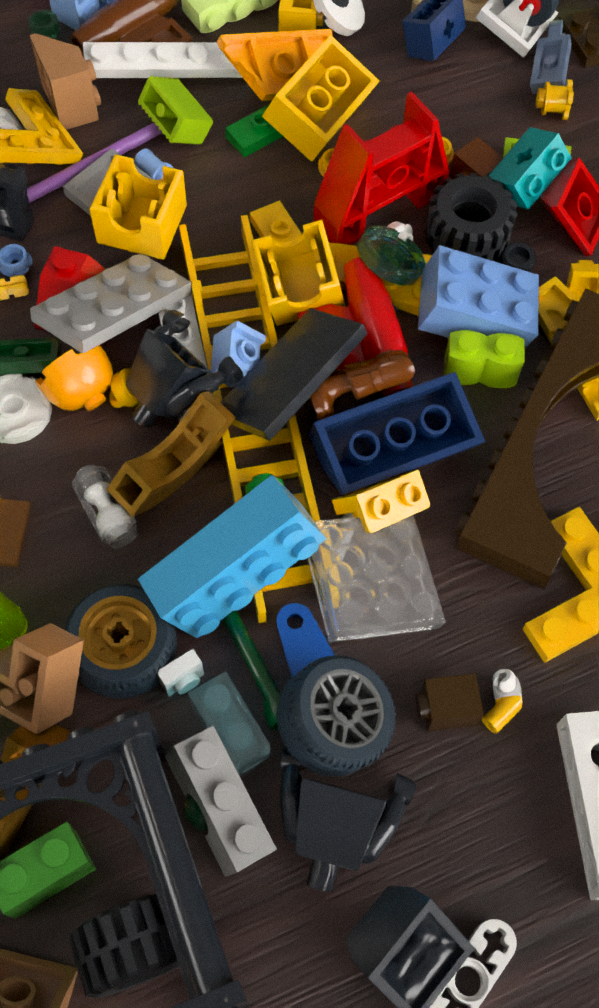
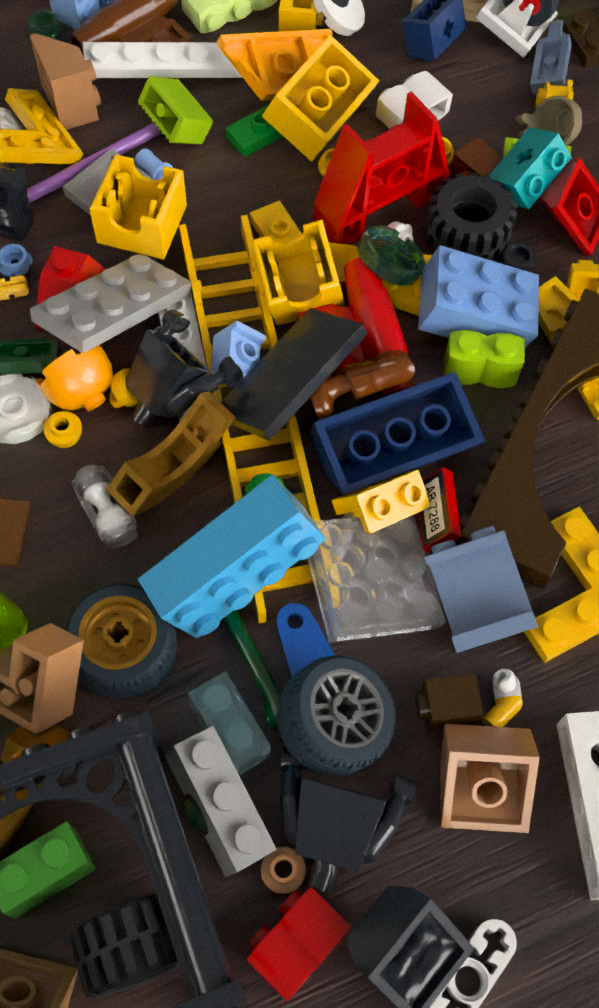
white plate [157,649,204,697] -> none
none -> yellow plate [43,411,82,448]
none -> red brick [246,887,352,1003]
none -> medium nougat plate [261,847,306,894]
none -> white brick [376,71,453,129]
none -> tile [418,467,462,554]
none -> sand blue panel [424,526,538,653]
none -> medium nougat slope [440,724,540,833]
none -> dark tan piece [515,96,582,145]

